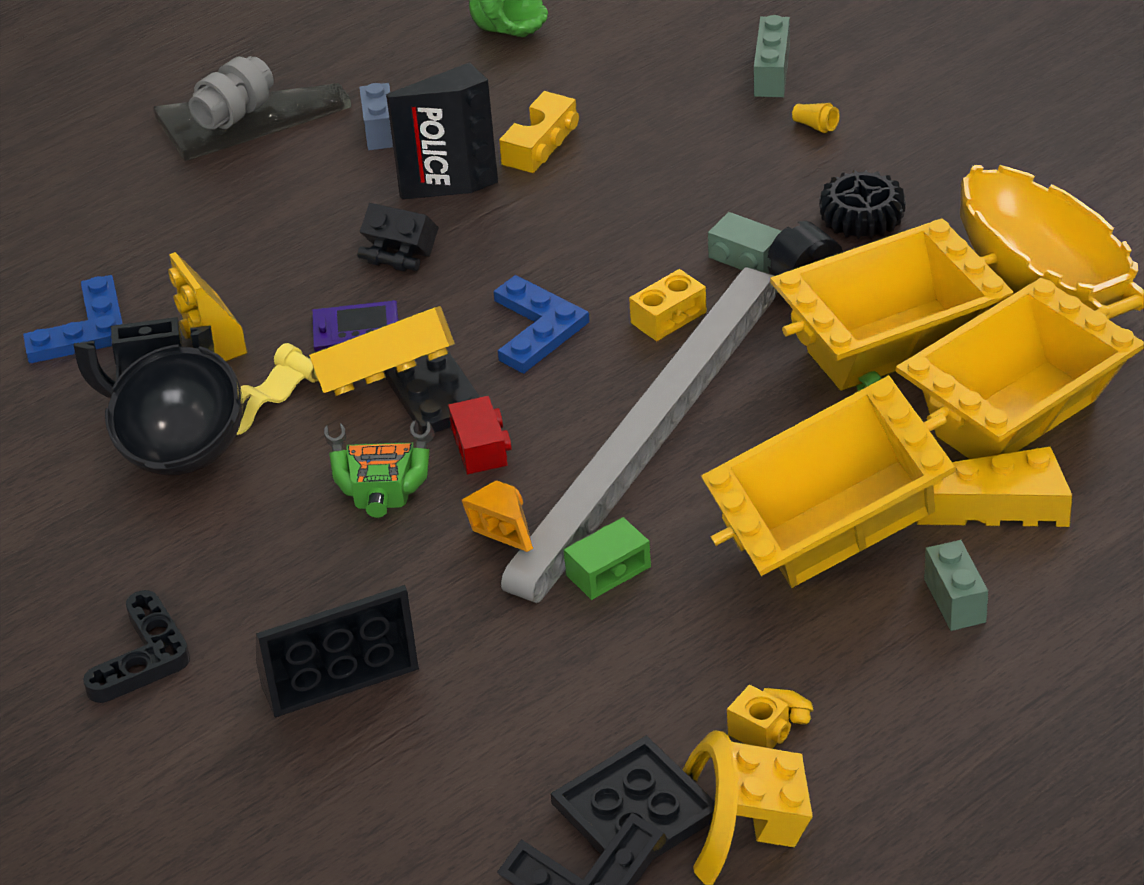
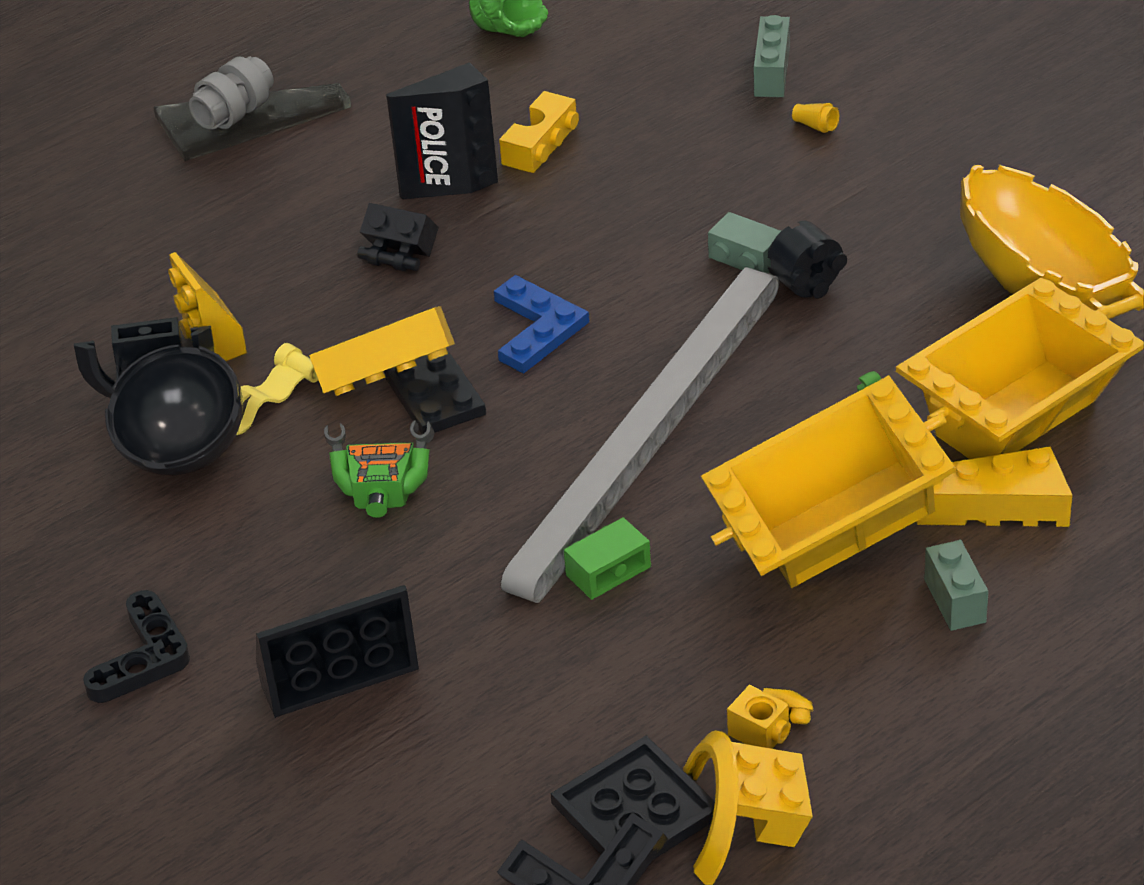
blue plate [23,275,123,364] -> none
container [312,300,398,352] -> none
sand blue brick [359,83,393,150] -> none
red brick [448,396,512,475] -> none
light orange slope [462,480,533,552] -> none
yellow brick [629,269,707,342] -> none
yellow piece [770,218,1014,391] -> none
black gear [819,169,906,239] -> none

